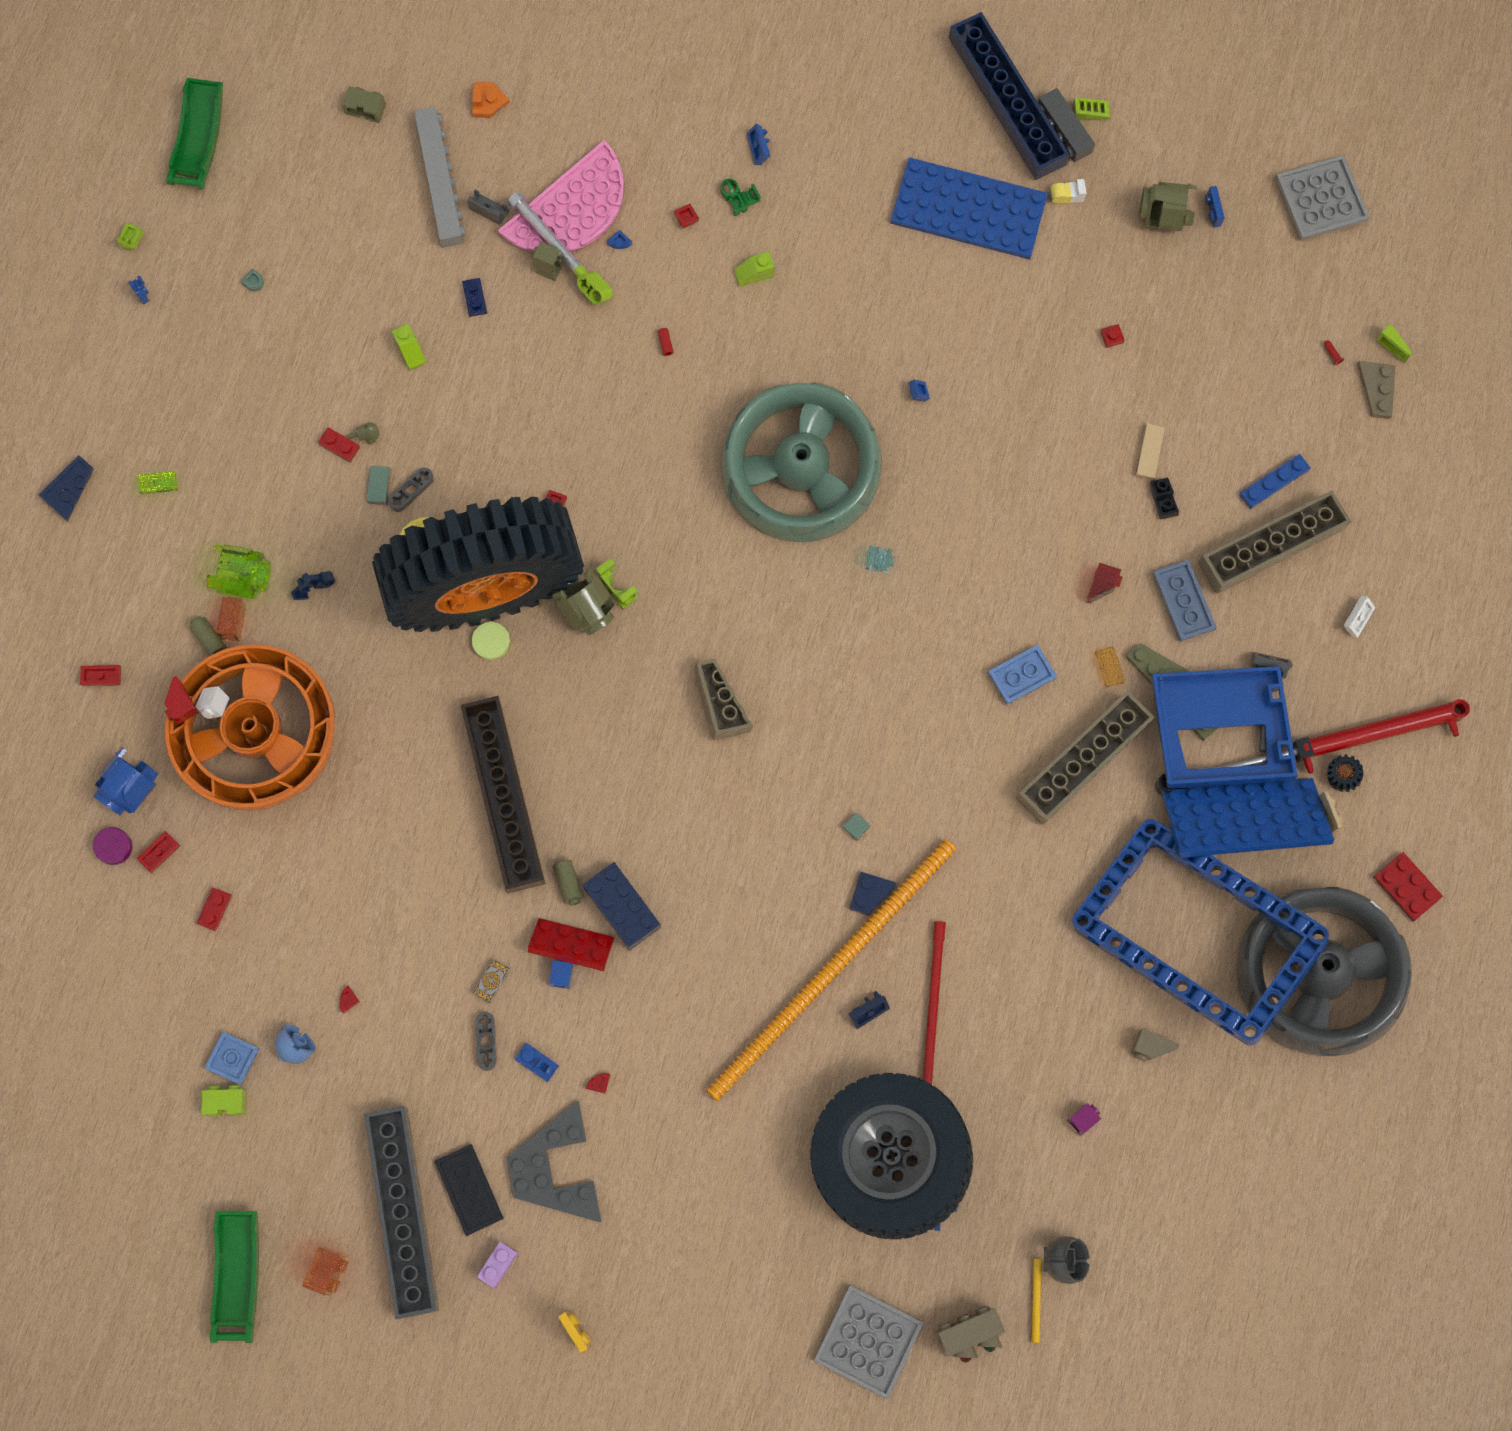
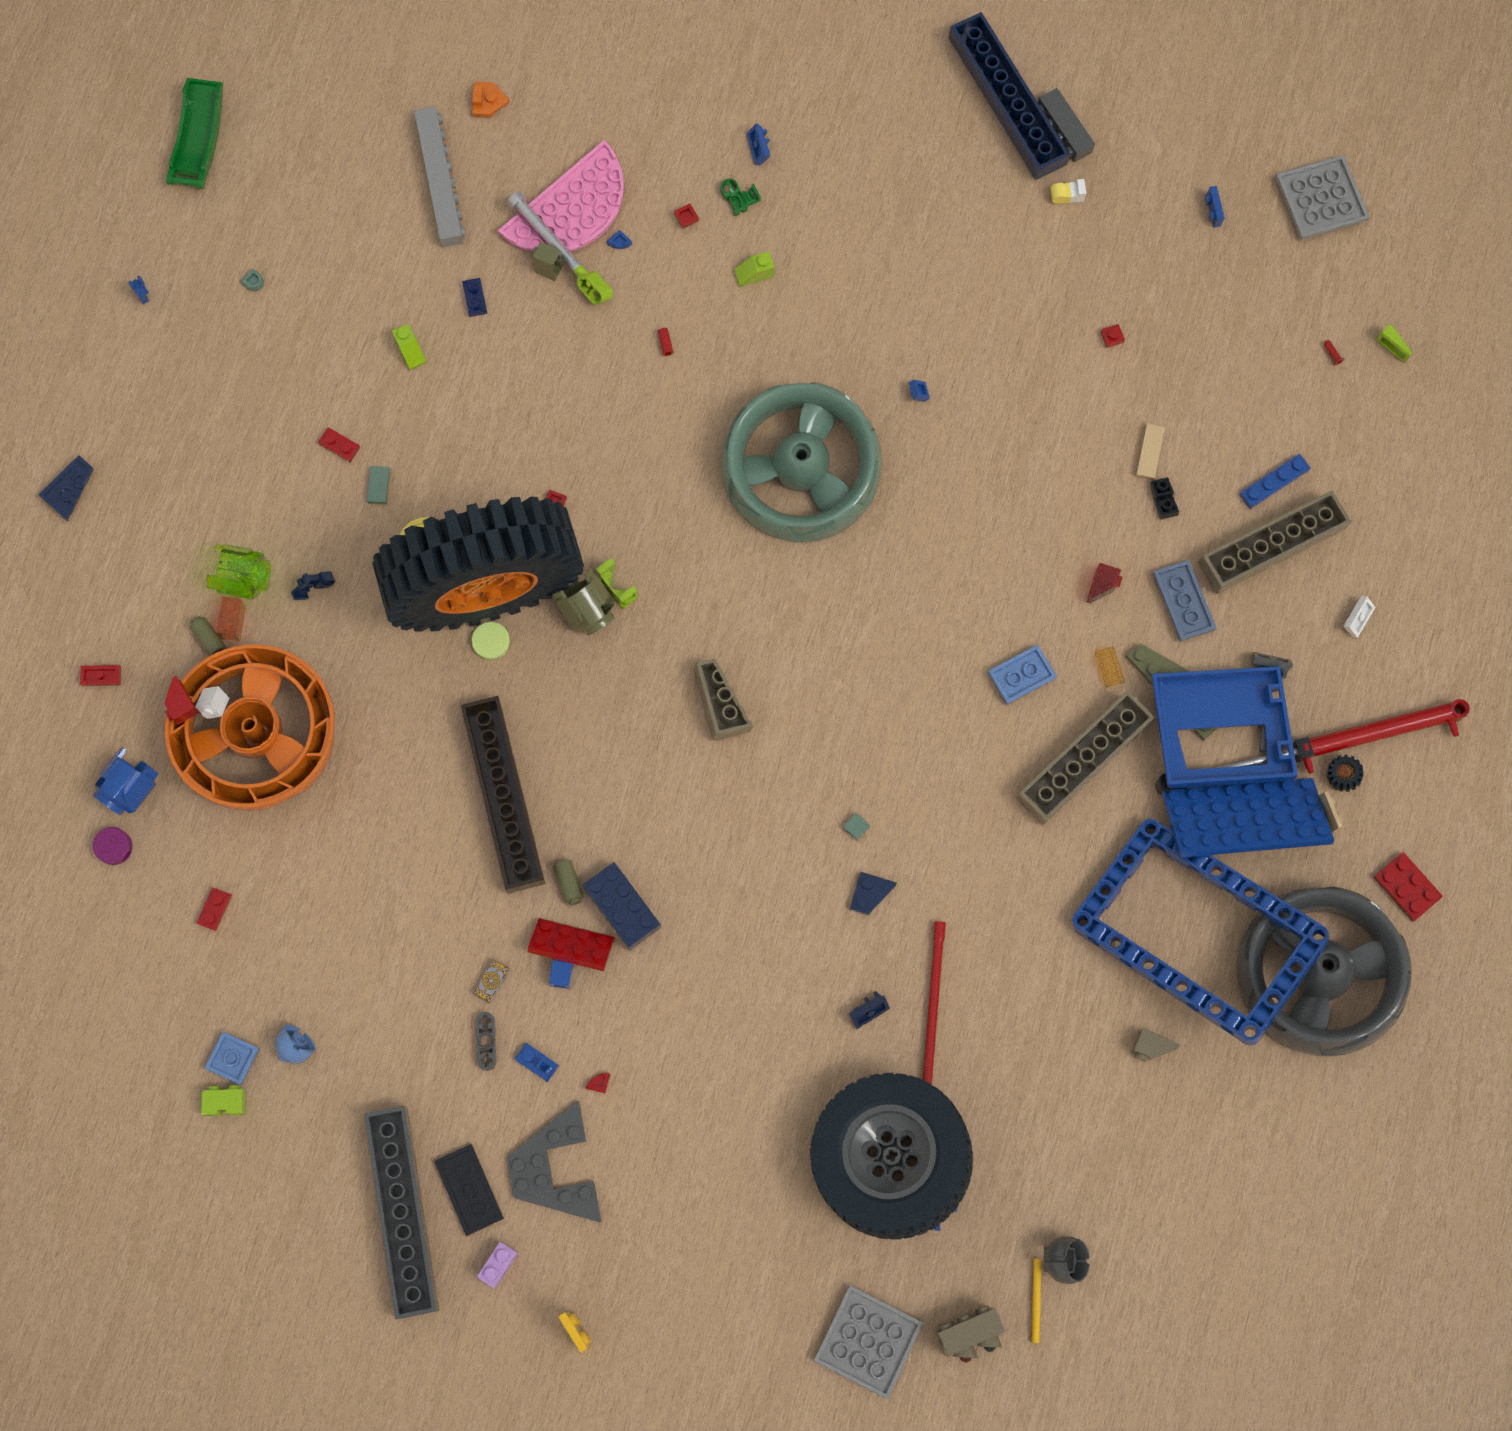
lime plate [116,222,144,250] -> none
red plate [136,831,180,873] -> none
clear neon green plate [137,471,178,494] -> none
green windscreen [210,1211,259,1343] -> none
clear orange brick [302,1247,349,1296] -> none
red tile [340,986,360,1014] -> none
olive brick [342,86,386,123] -> none
olive piece [347,422,379,444] -> none
dark grey beam [389,468,434,512] -> none
dark grey hinge [467,189,509,225] -> none
light orange piece [706,839,956,1101] -> none
clear light blue brick [866,546,895,573] -> none
blue plate [890,157,1048,260] -> none
magenta brick [1067,1103,1101,1136] -> none
lime slope [1073,98,1110,120] -> none
olive piece [1139,182,1198,231] -> none
dark tan wing [1357,361,1396,419] -> none

